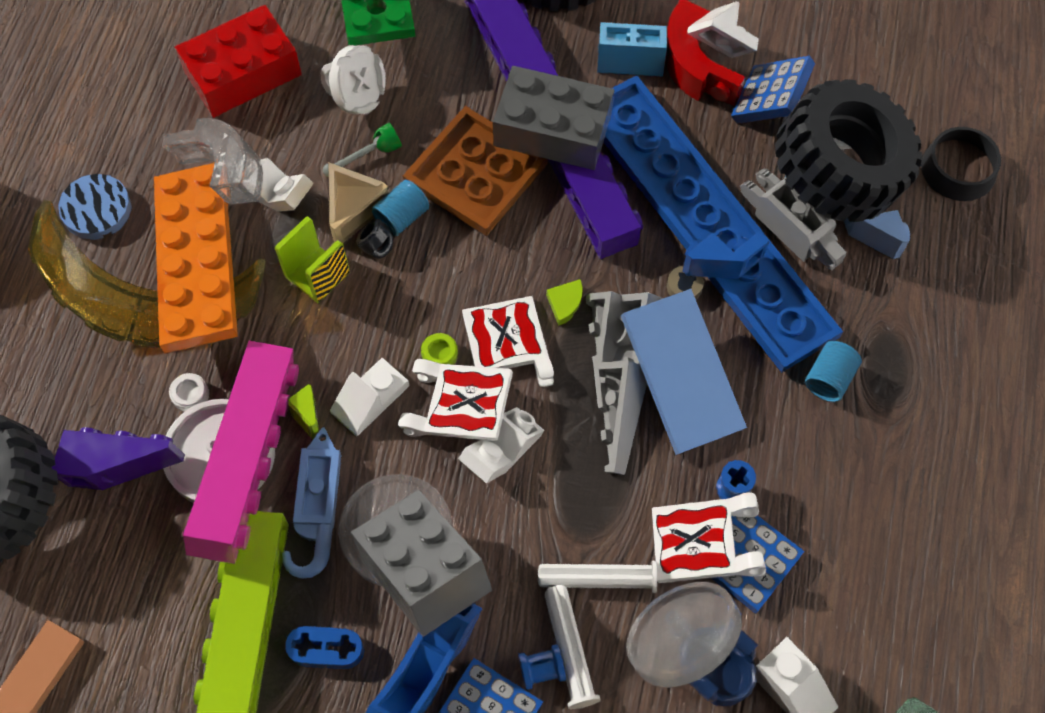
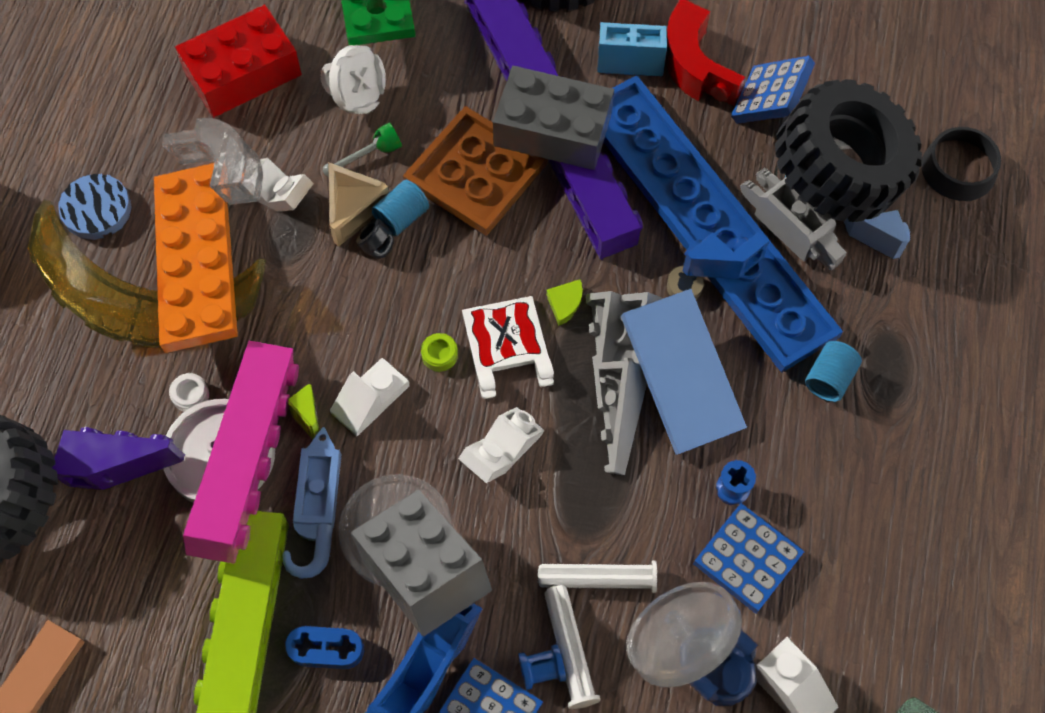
lime piece [275,216,350,303] -> none
flag [398,359,513,441] -> none
flag [652,493,766,583] -> none
white slope [687,1,759,58] -> none

